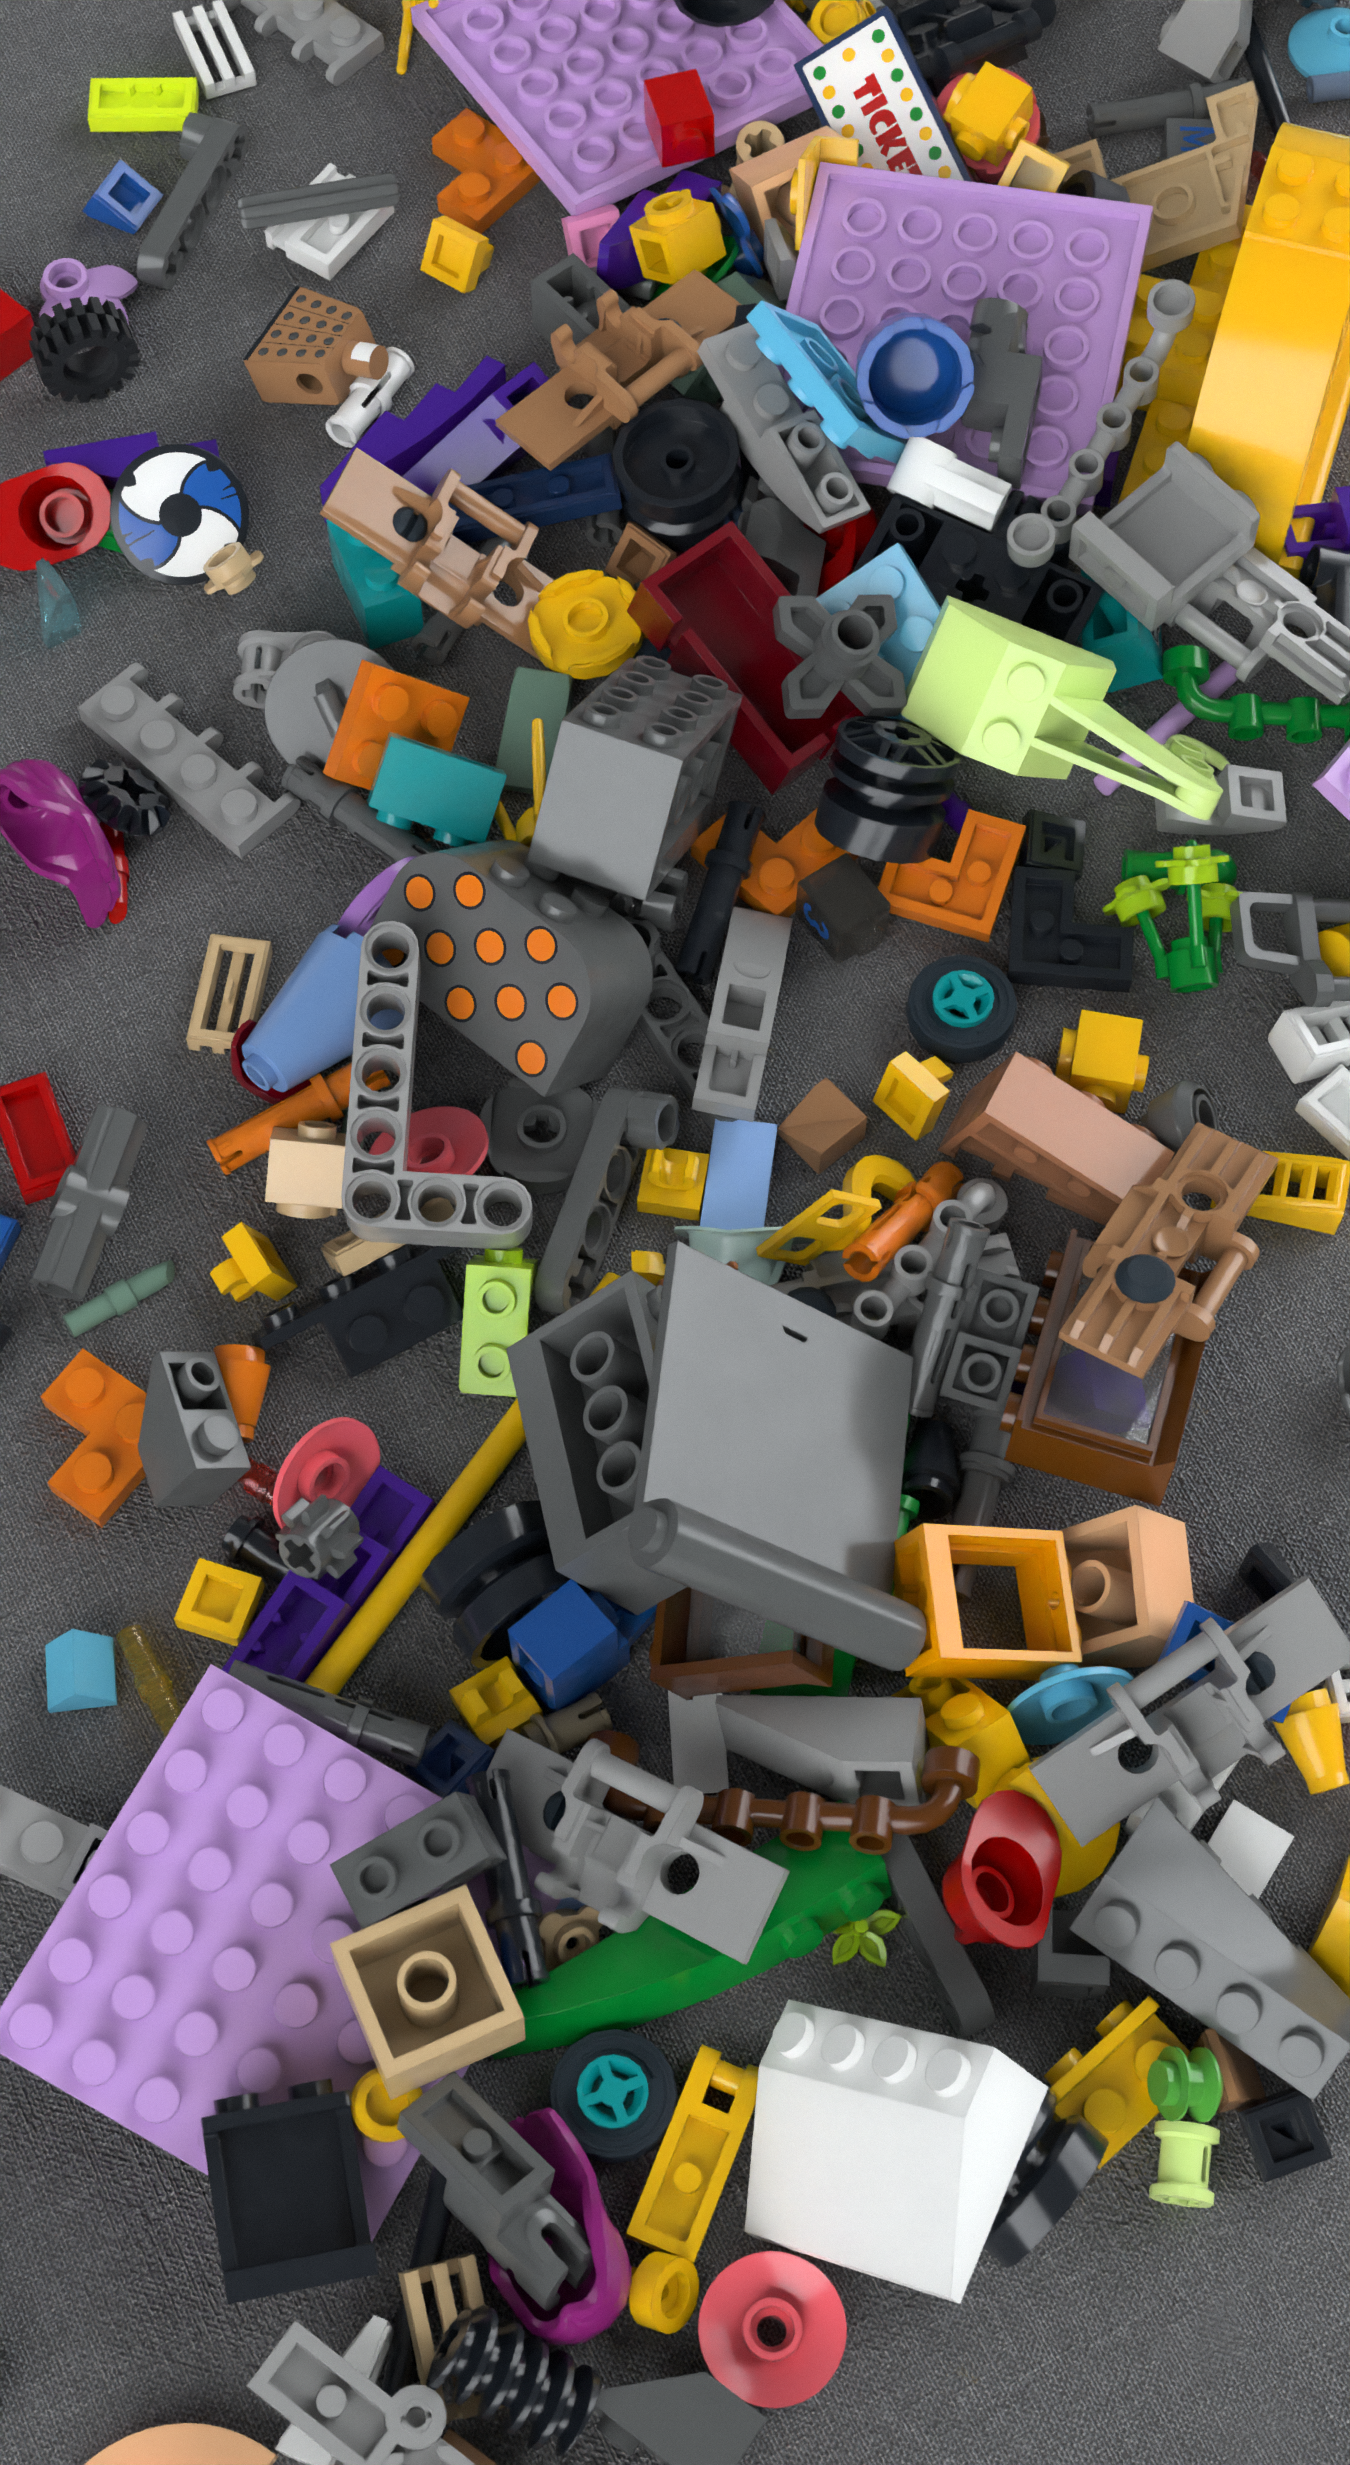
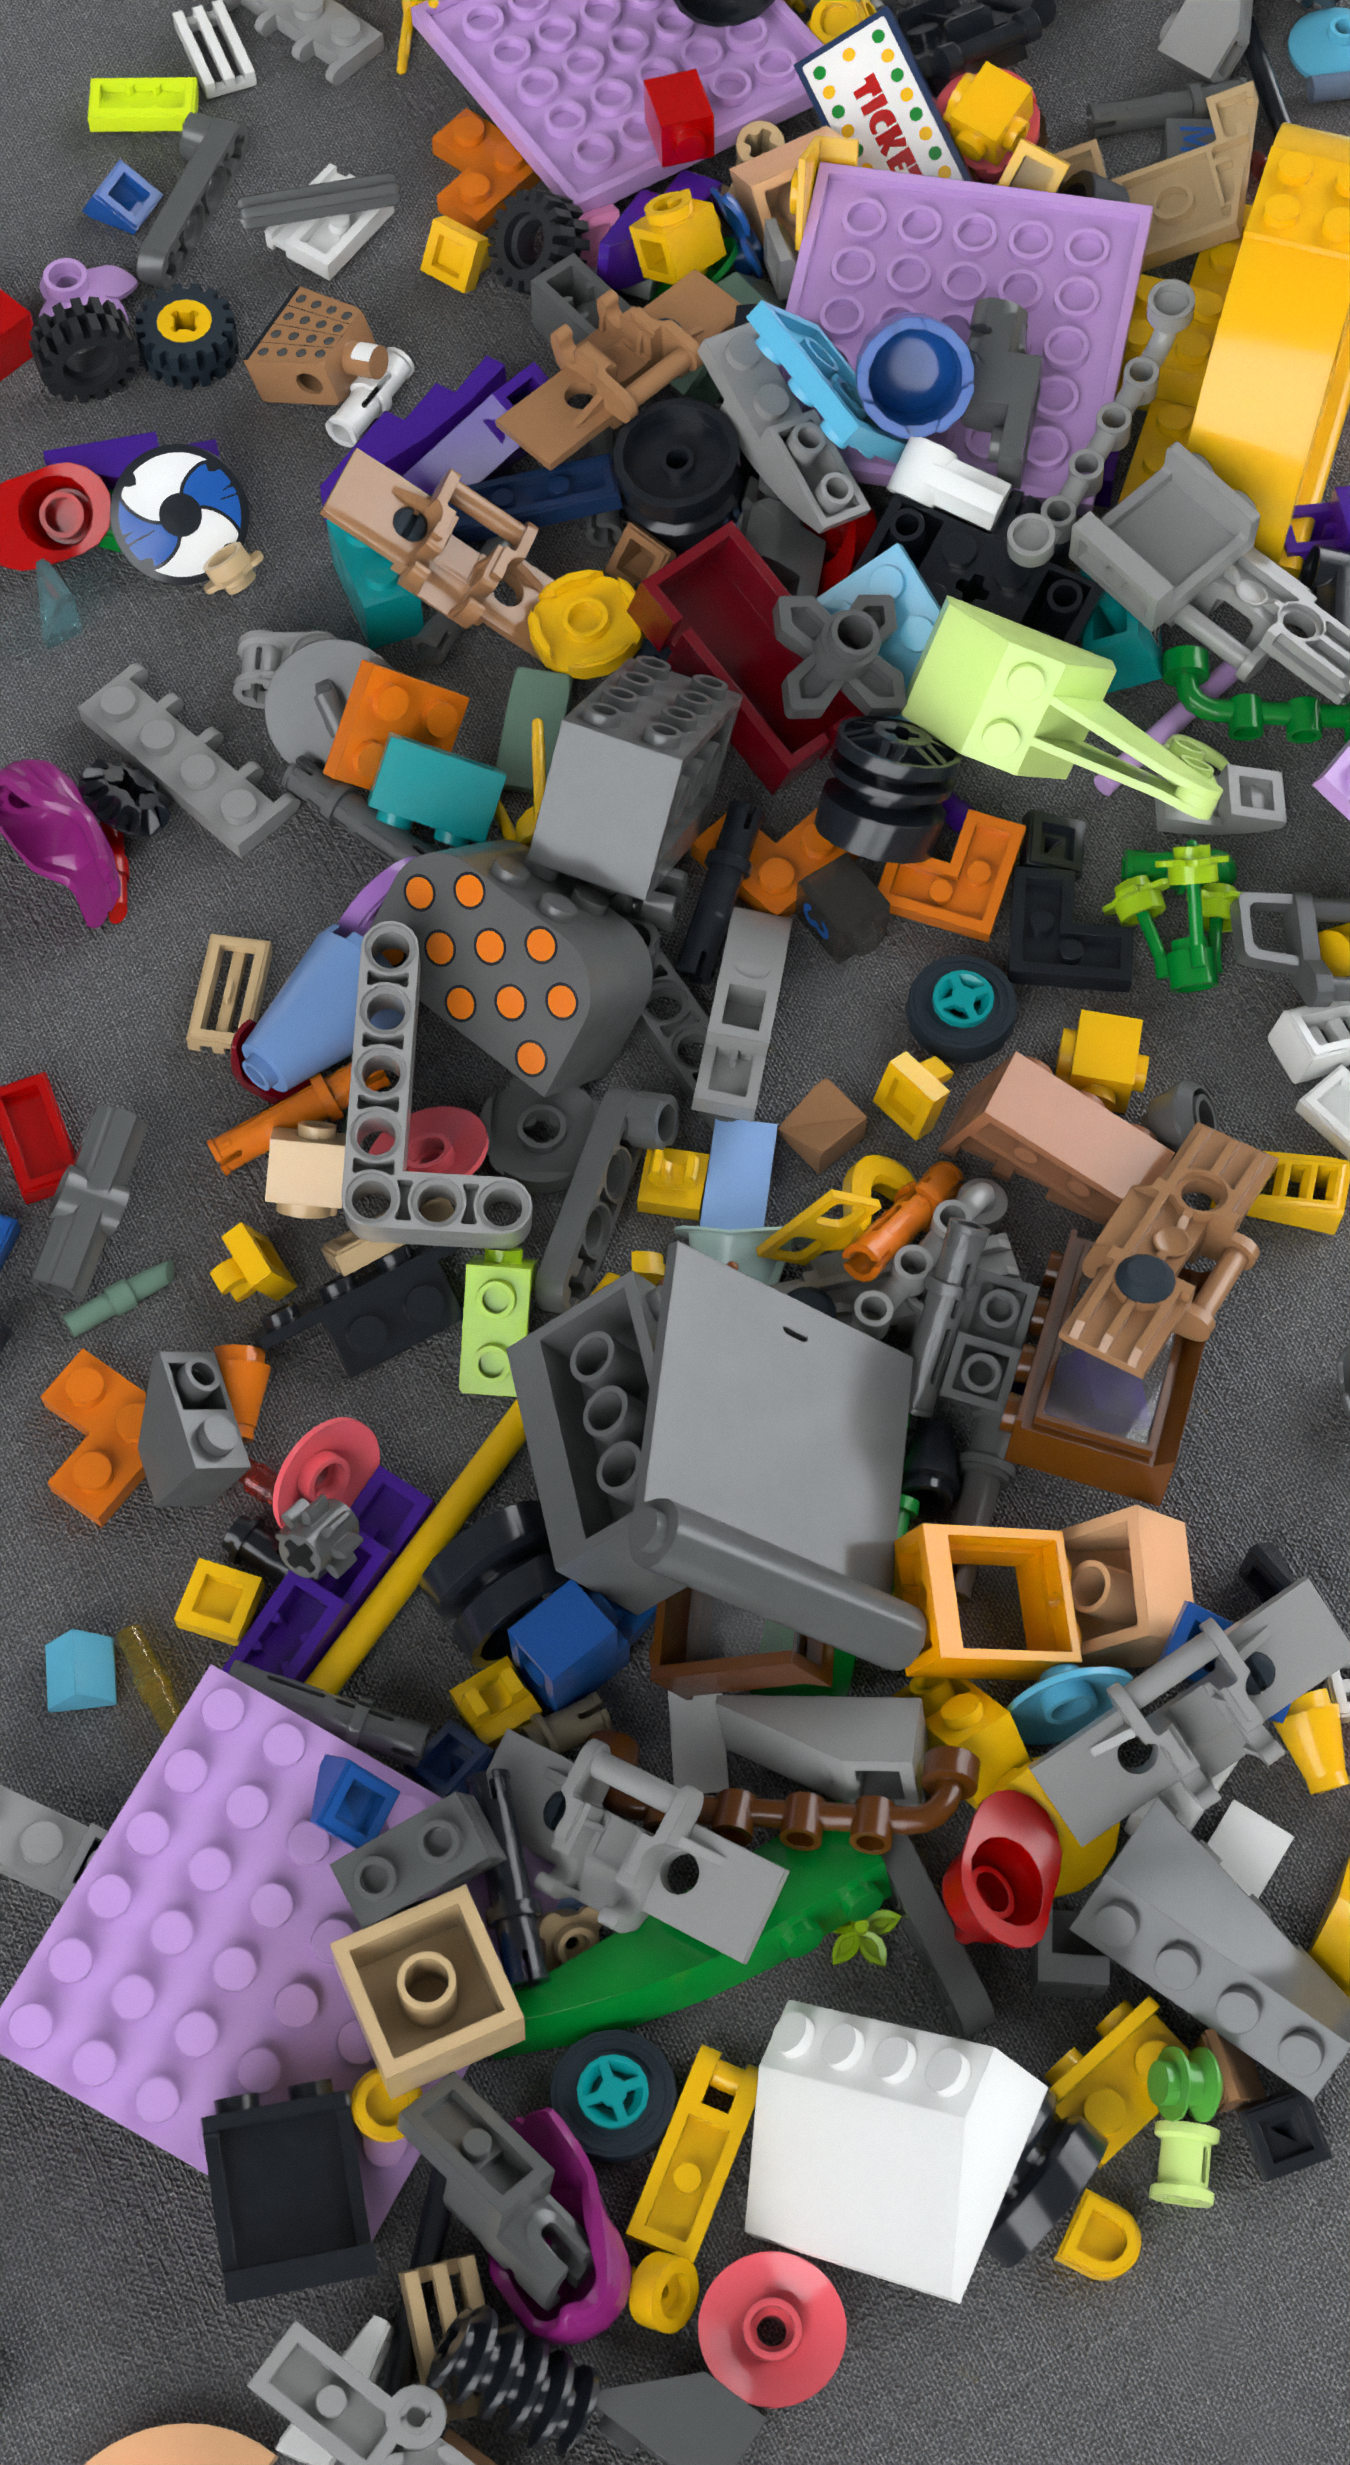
none -> black wheel [135,283,239,389]
none -> blue slope [310,1754,401,1849]
none -> black tyre [488,189,590,294]
none -> yellow tile [1053,2188,1141,2281]

